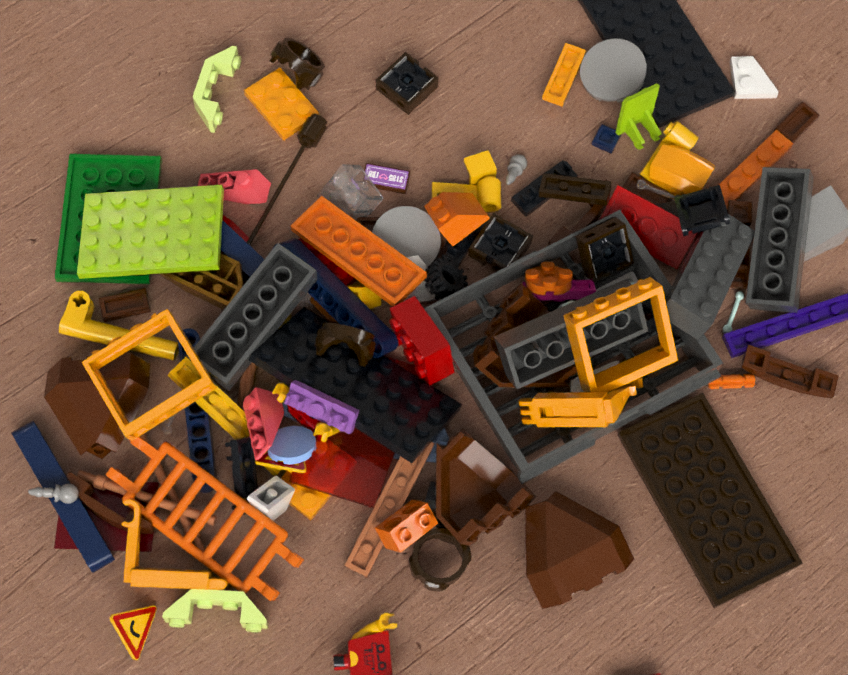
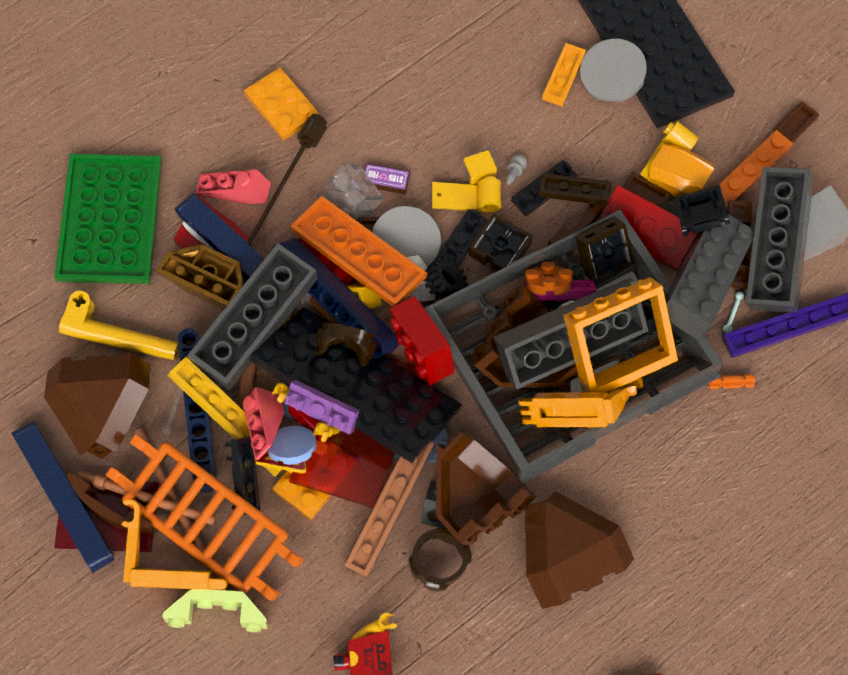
light grey bar [28,484,79,504] -> none
lime plate [77,185,224,279] -> none
light orange window [82,309,217,441] -> none
reddish brown tile [99,288,151,322] -> none
piece [109,605,157,660] -> none
yellowish green slope [193,46,241,133] -> none
white slope [247,476,295,521] -> none
dark brown piece [269,38,325,90] -> none
orange brick [375,499,438,553] -> none
piece [376,52,439,115] -> none
orange slope [424,192,490,246] -> none
dark blue tile [592,124,621,154] -> none
lime plate [615,83,662,150] -> none
dark brown plate [618,393,803,608] -> none
clear hinge [636,179,680,201] -> none
white wing [729,56,778,99] -> none
reddish brown slope [741,344,839,398] -> none

